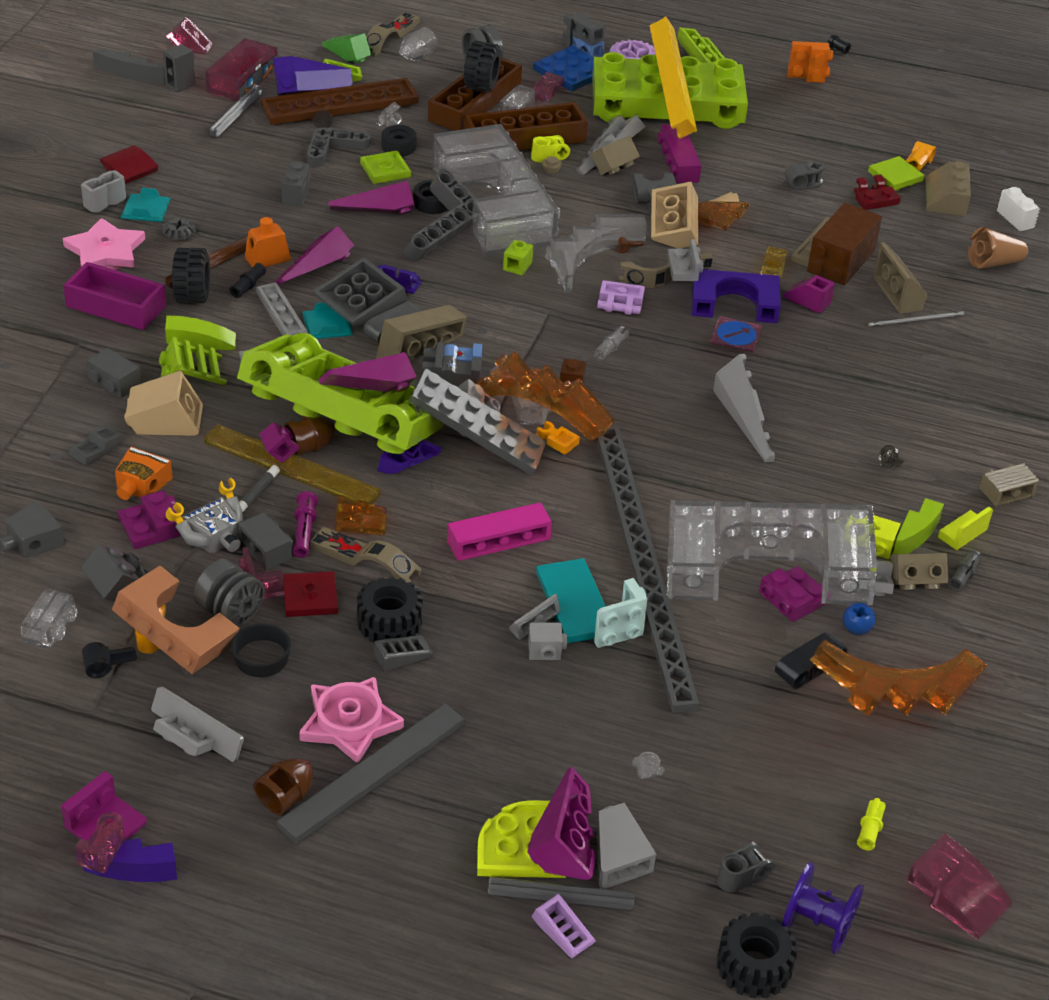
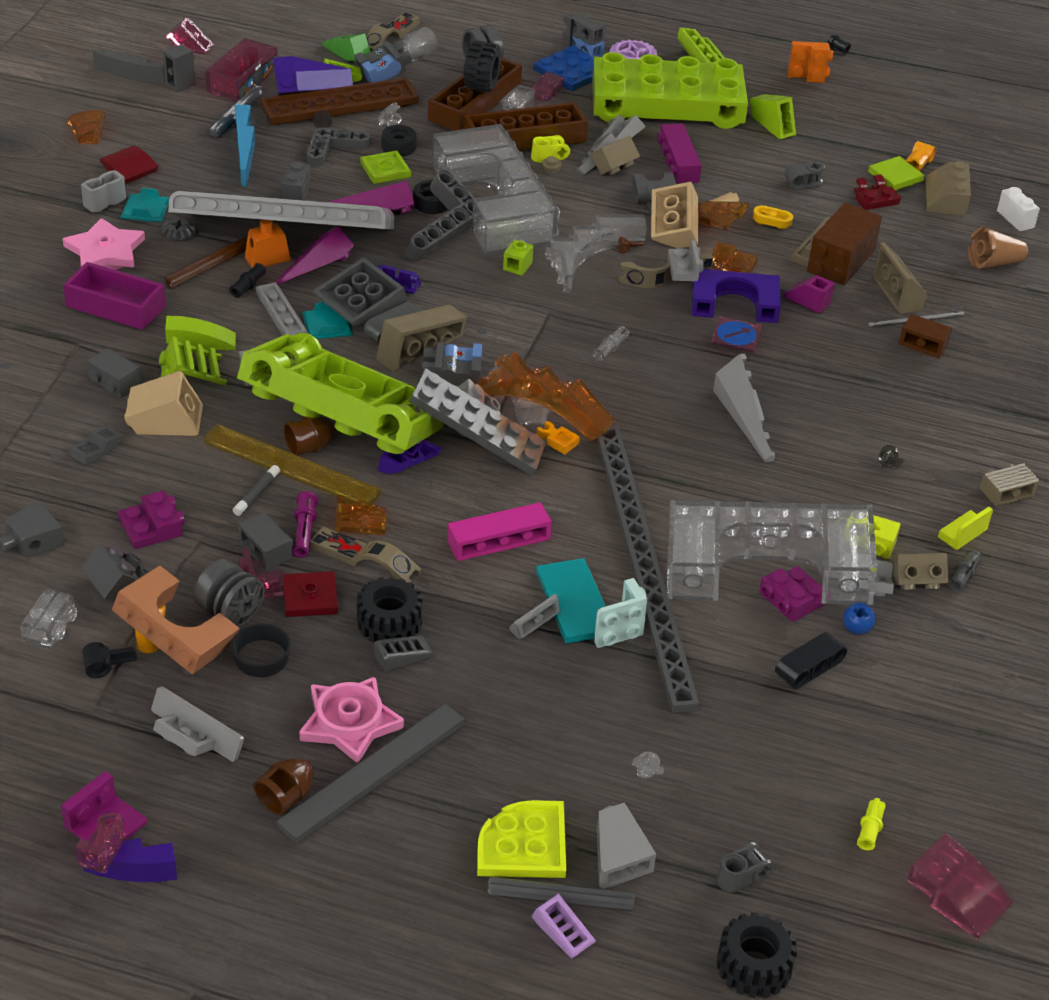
orange torso [115,446,173,500] -> none
light grey torso [166,478,243,553] -> none
black tyre [172,247,210,303] -> none
magenta brick [259,422,300,463] -> none
magenta wedge [318,352,417,392] -> none
magenta wedge [527,767,596,880] -> none
light grey brick [528,623,567,660] -> none
reddish brown brick [559,358,586,397] -> none
lavender plate [597,280,645,315] -> none
yellow tile [650,17,697,139] -> none
clear yellow slope [761,246,788,278] -> none
dark purple piece [782,861,864,955] -> none
clear orange arch [811,640,987,717] -> none
lime slope [892,498,944,555] -> none
none -> clear orange slope [68,110,105,145]
none -> light grey windscreen [168,191,394,229]
none -> dark azure slope [235,104,255,187]
none -> hips [354,41,412,83]
none -> clear orange slope [711,241,758,273]
none -> lime slope [750,94,796,139]
none -> yellow plate [752,205,793,229]
none -> reddish brown brick [899,314,952,359]

